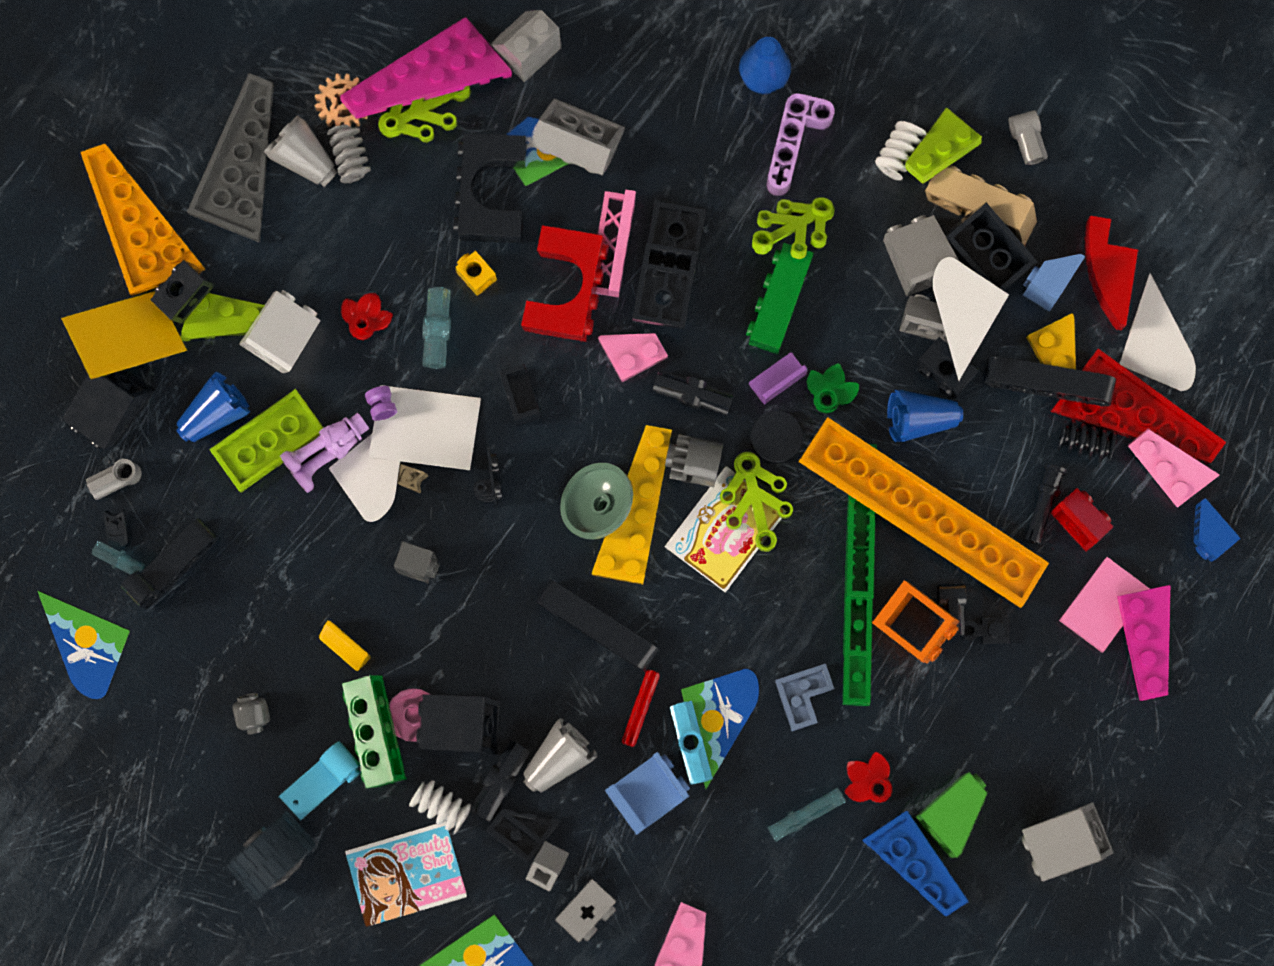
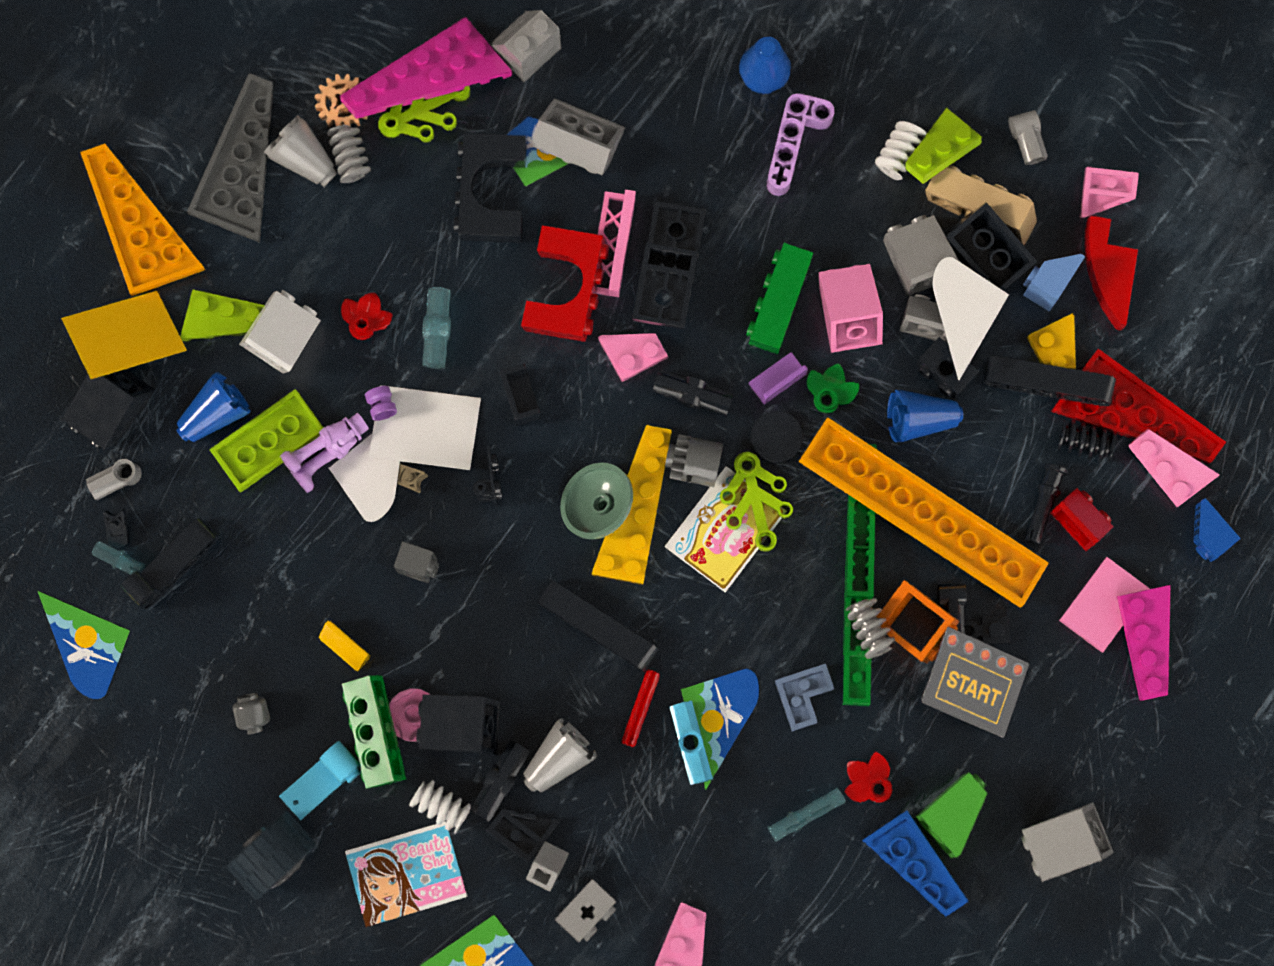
black brick [150,260,215,324] -> none
yellow brick [456,251,497,296] -> none
medium blue panel [605,752,690,835] -> none
lime plant [752,197,834,259] -> none
white sticker [1119,274,1196,391] -> none
none -> bright pink slope [819,264,883,353]
none -> light grey piece [845,598,895,659]
none -> sticker [922,627,1029,738]
none -> bright pink wing [1080,167,1139,218]

